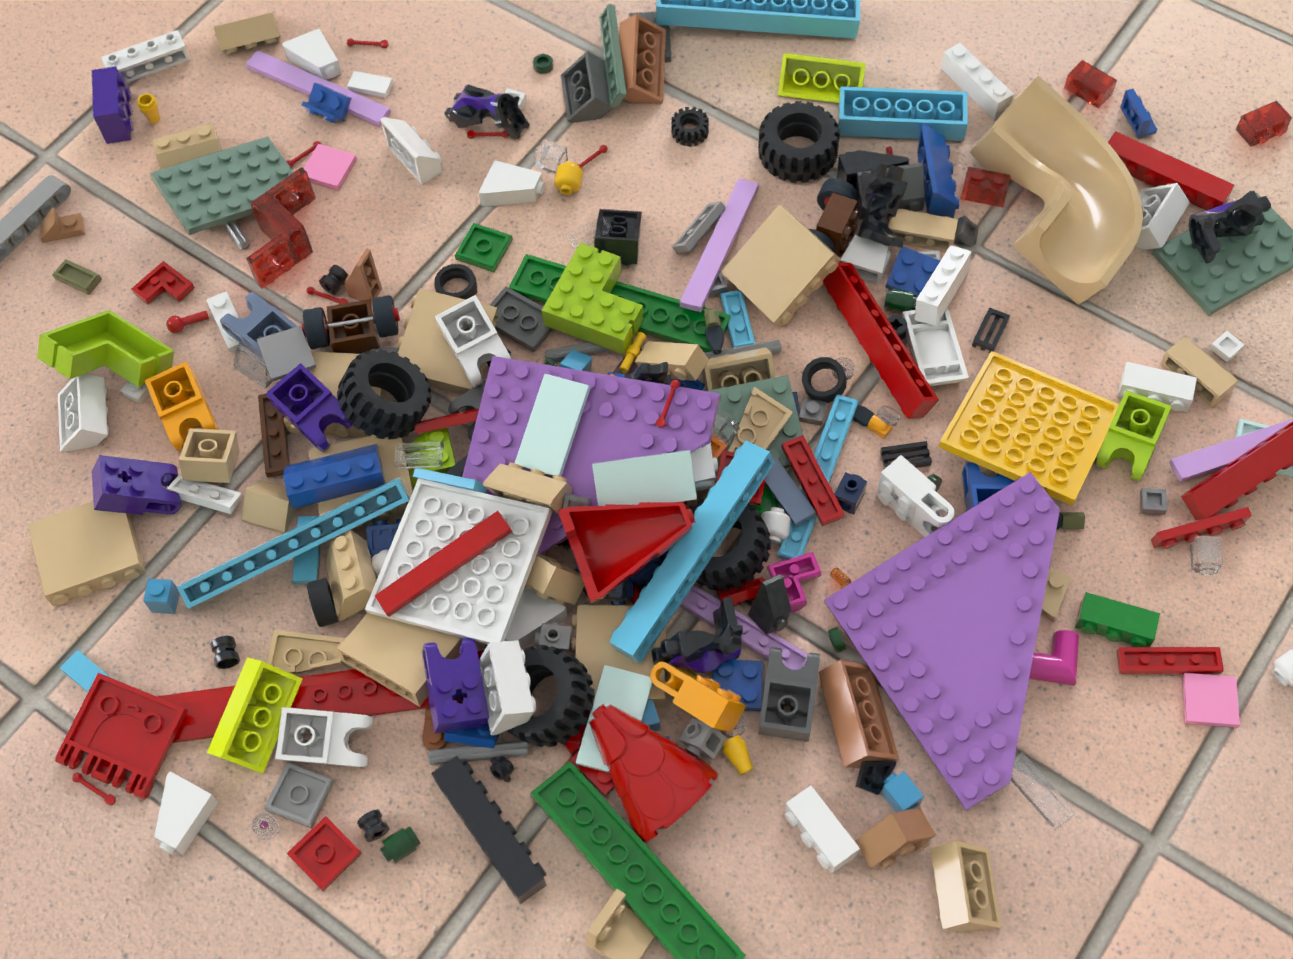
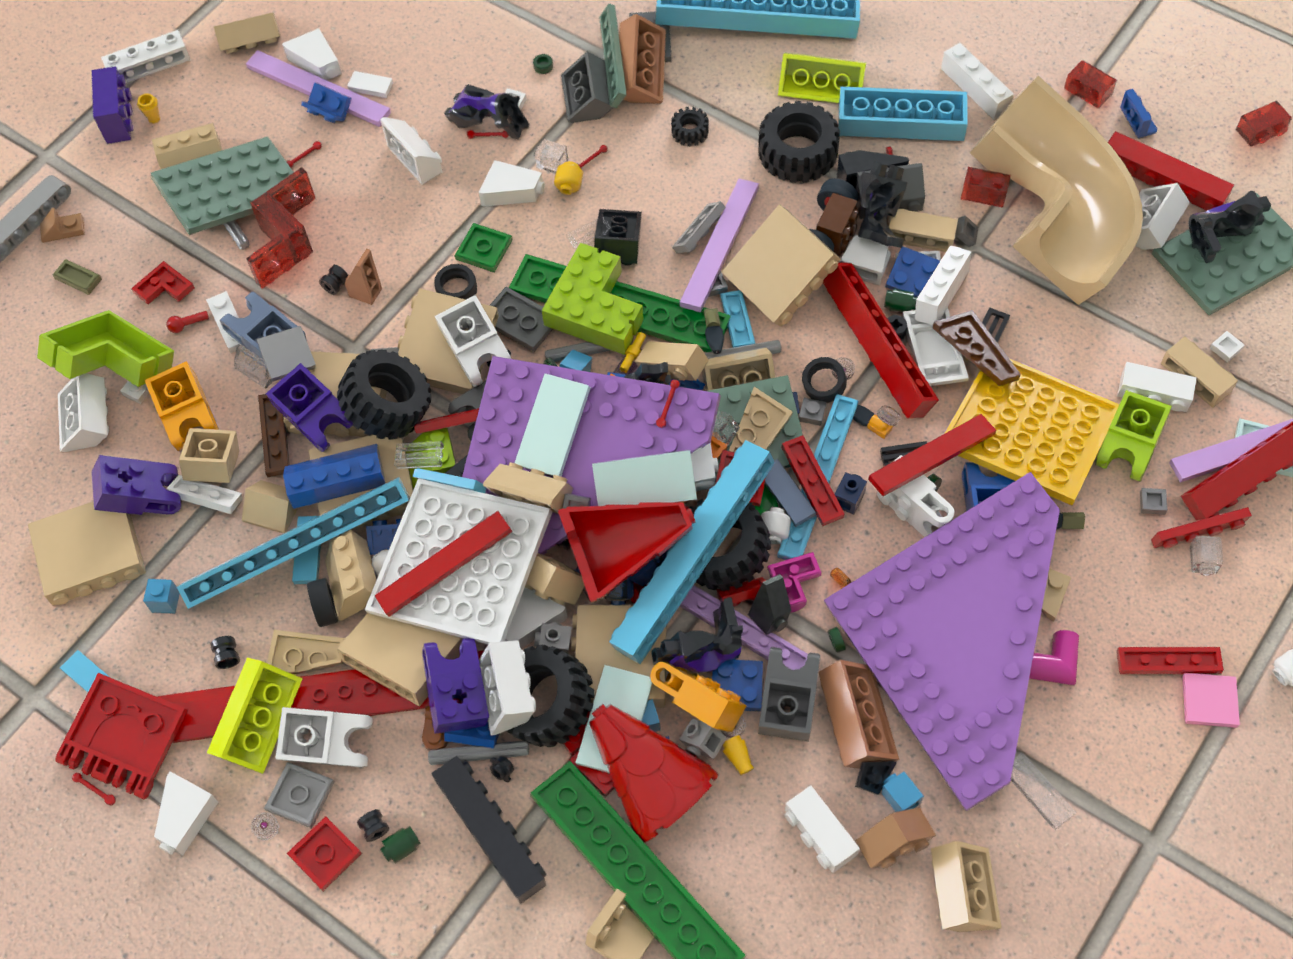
bright pink tile [300,144,357,190] -> none
brick [302,295,400,354] -> none
red hinge [306,286,348,304] -> none
red hinge [347,38,388,48] -> none
blue slope [917,124,959,218] -> none
green brick [1075,592,1160,647] -> none
none -> red tile [868,414,997,497]
none -> reddish brown wing [932,310,1021,386]

